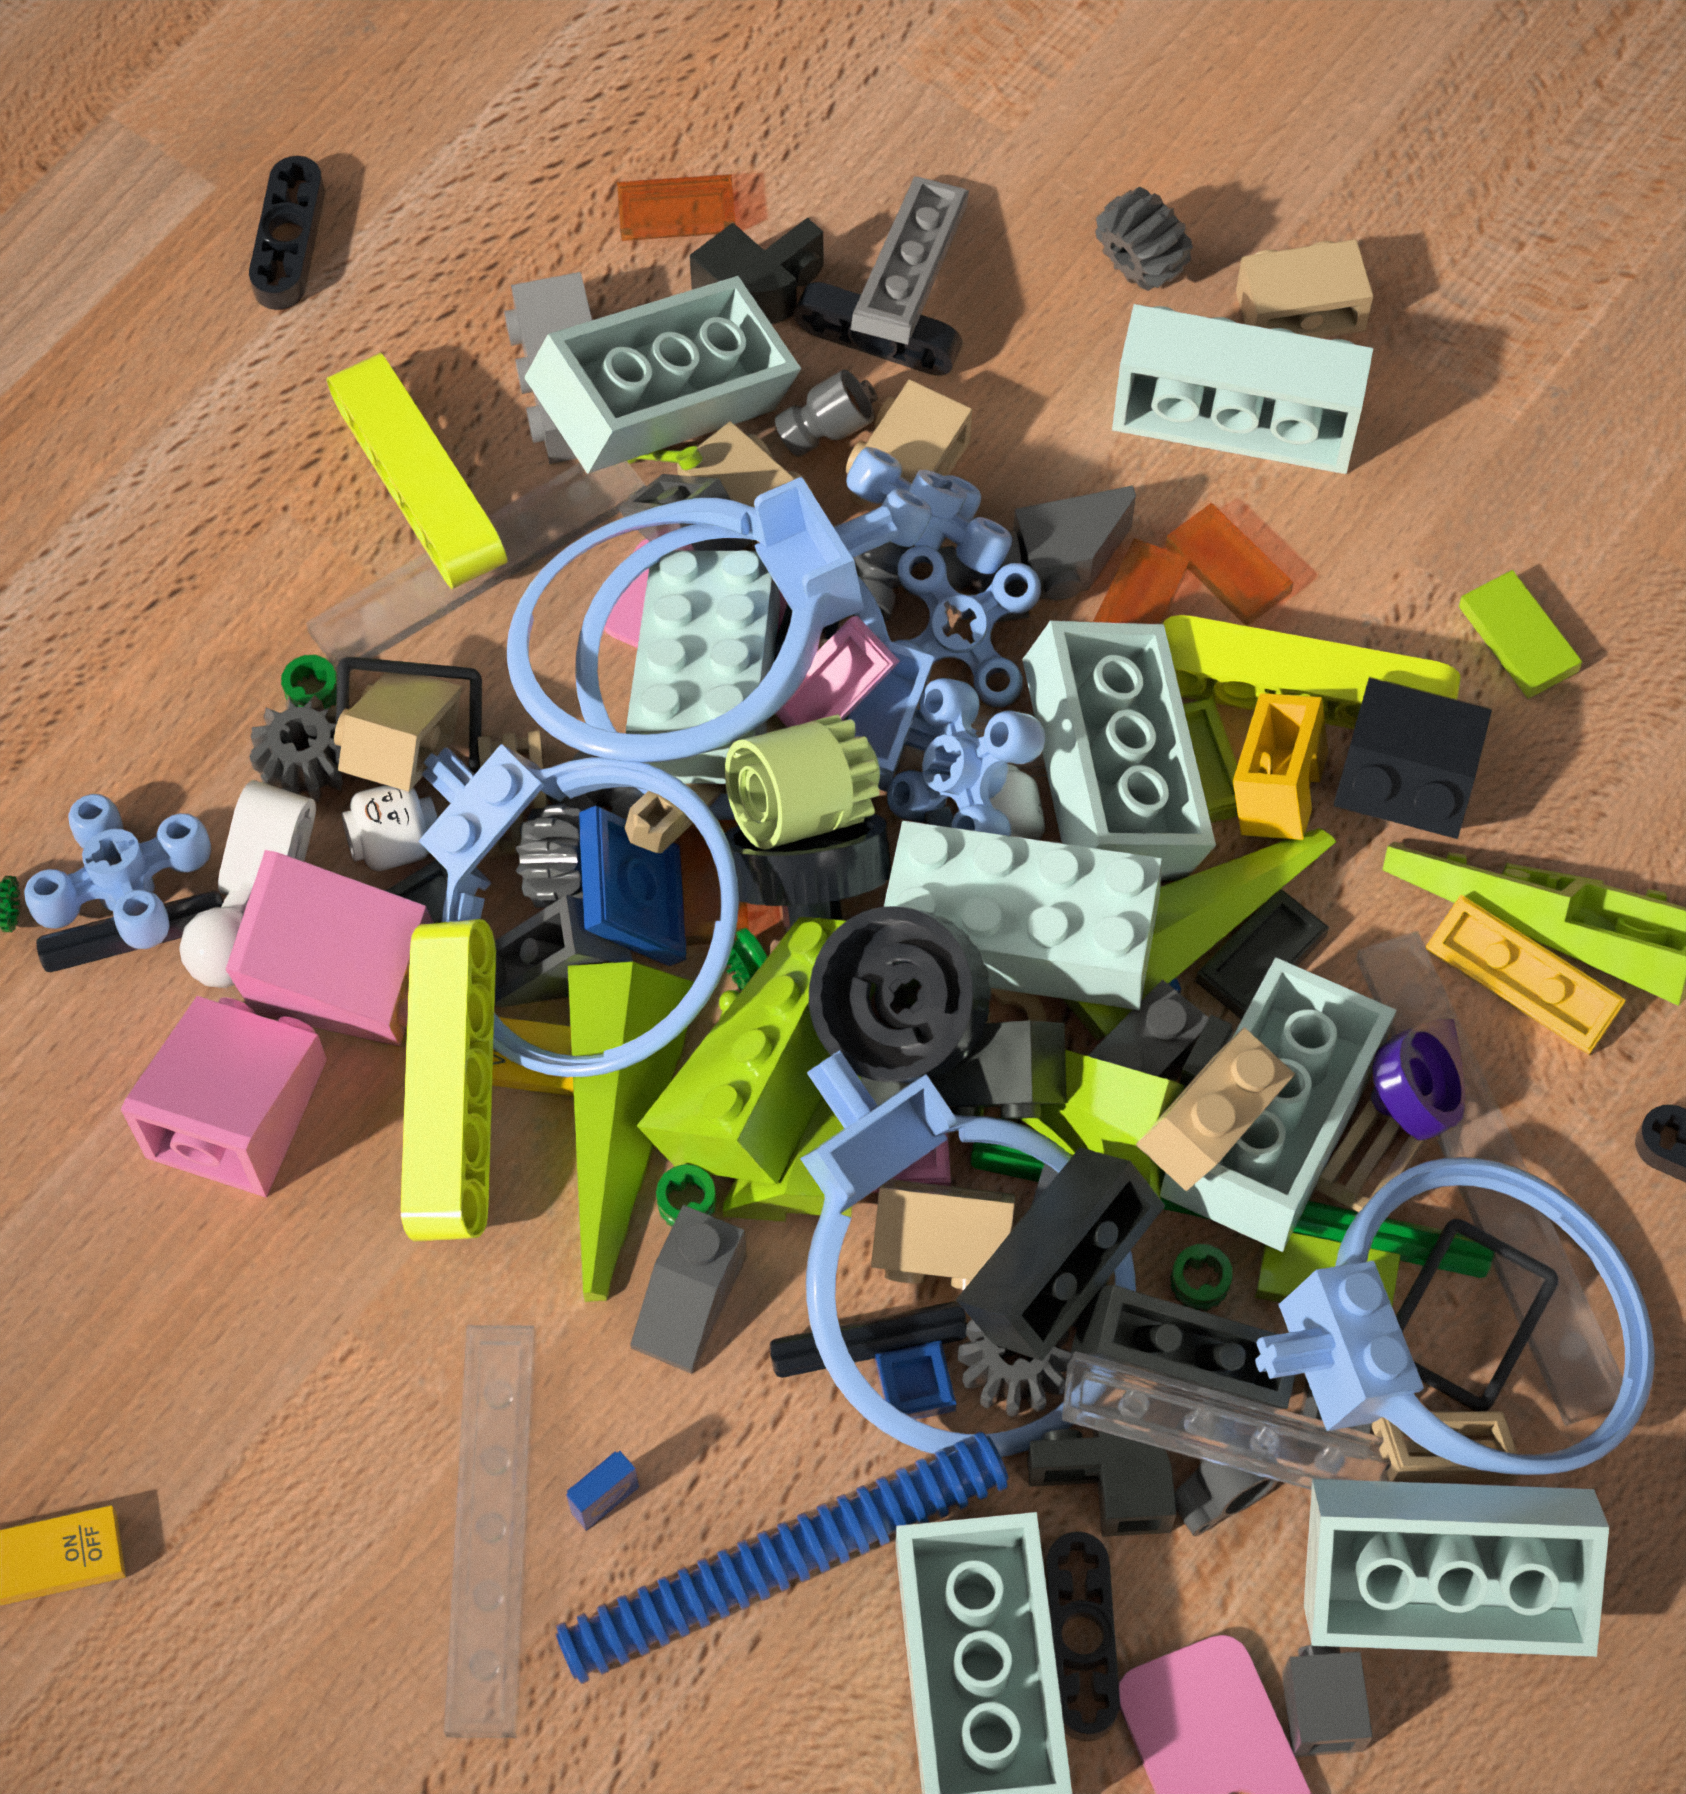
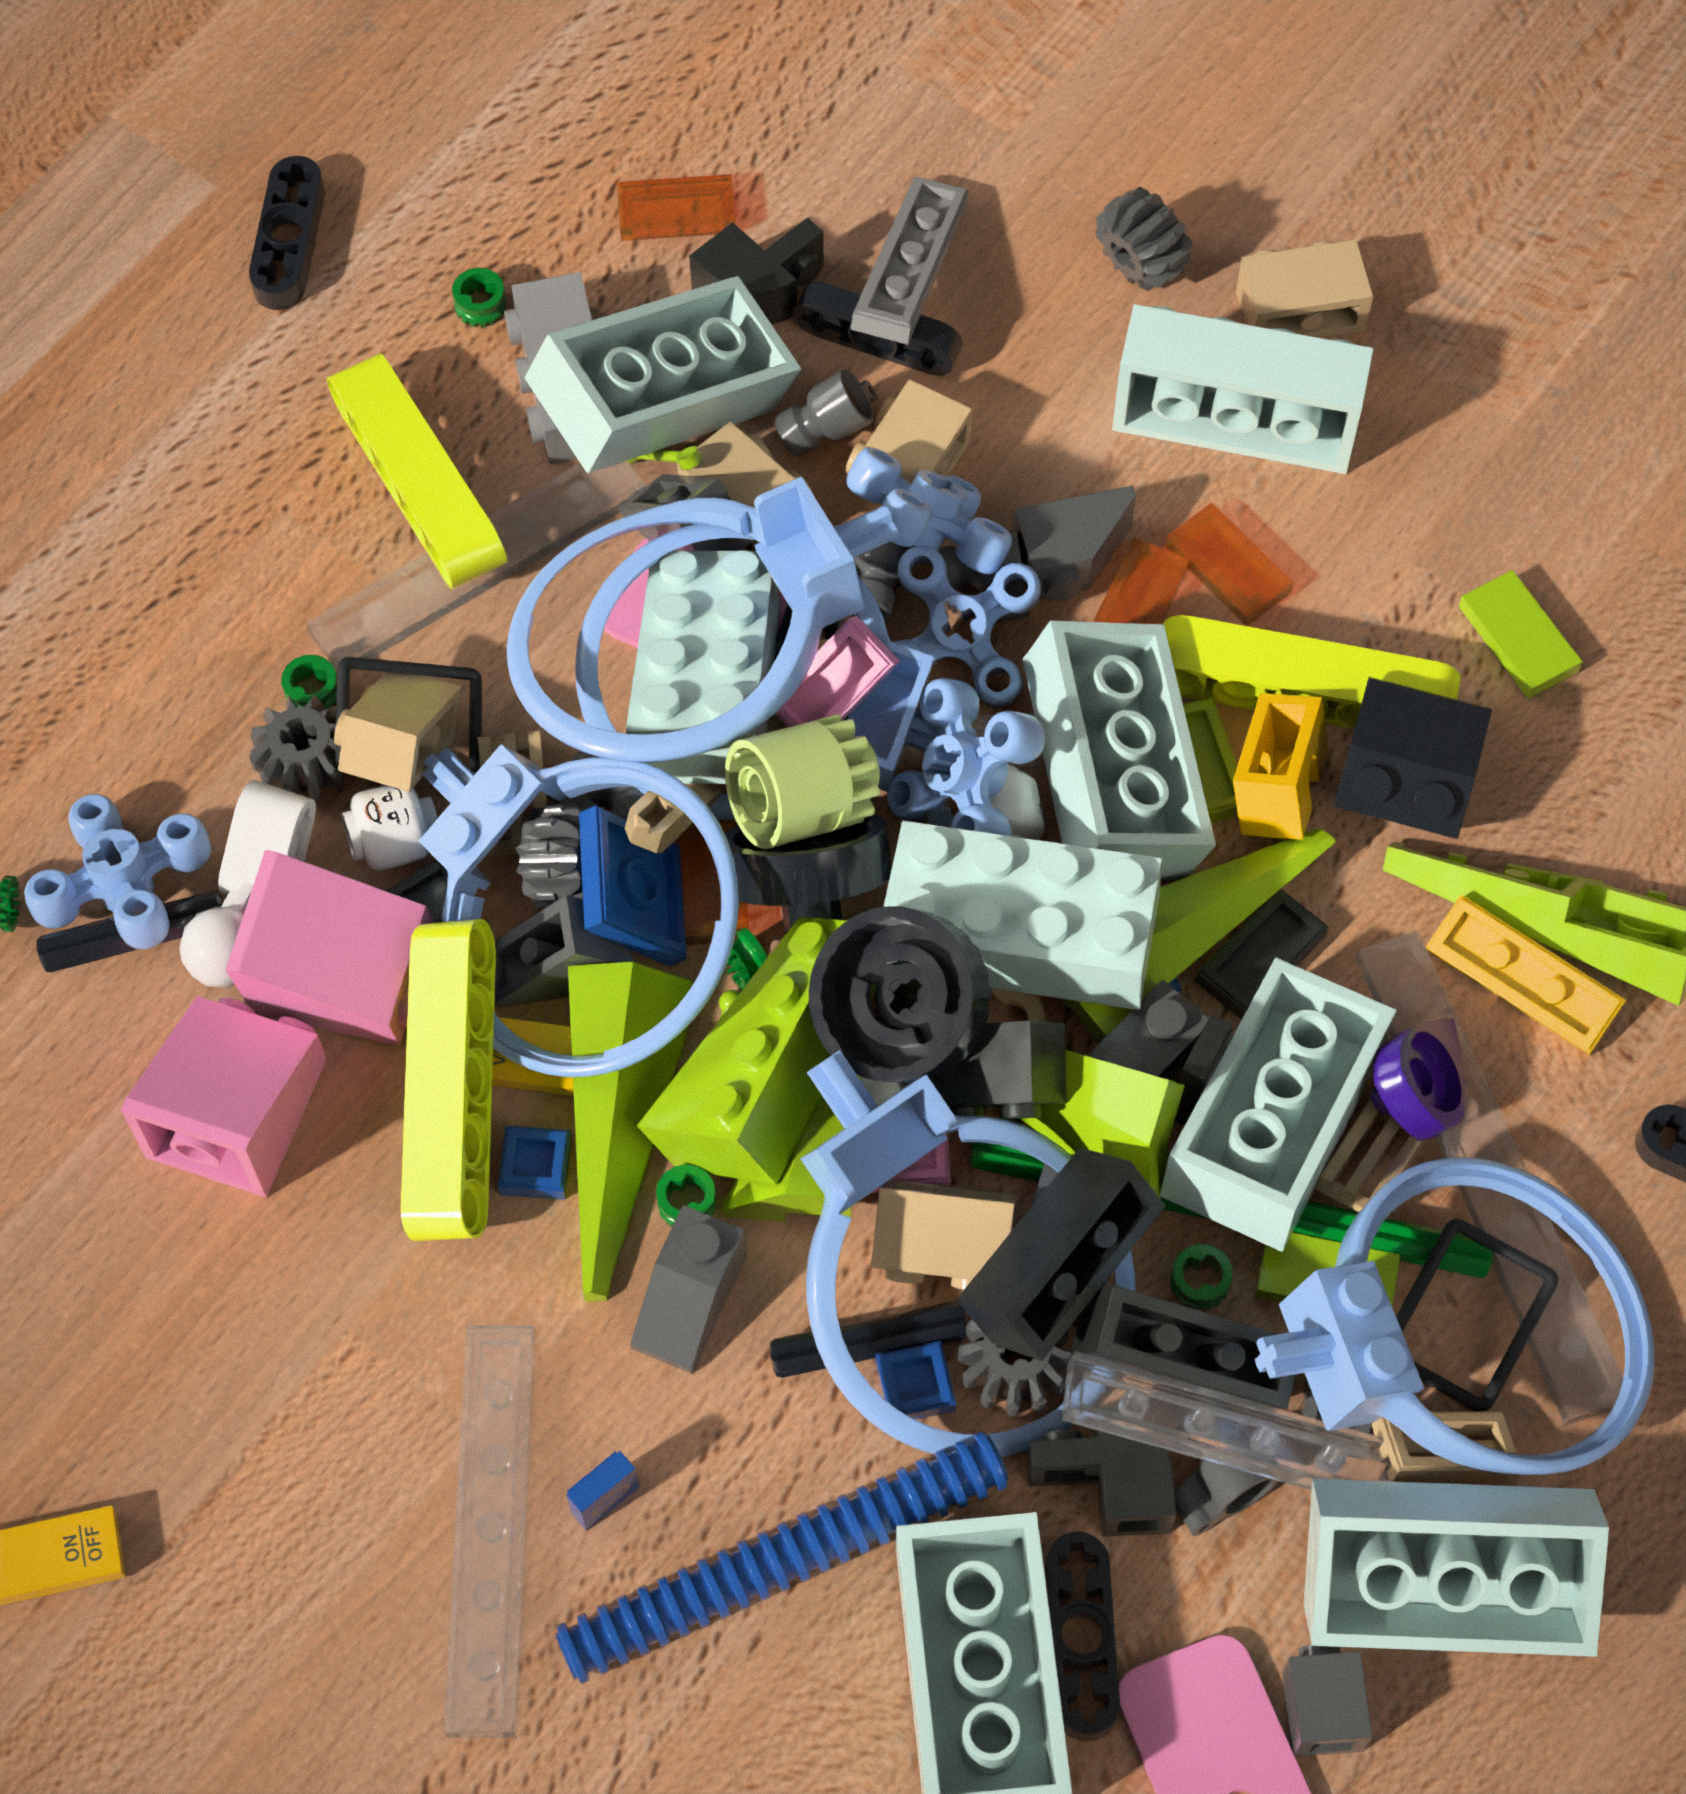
tan brick [1136,1027,1295,1191] -> none
none -> green bush [452,267,507,328]
none -> blue tile [498,1126,572,1200]

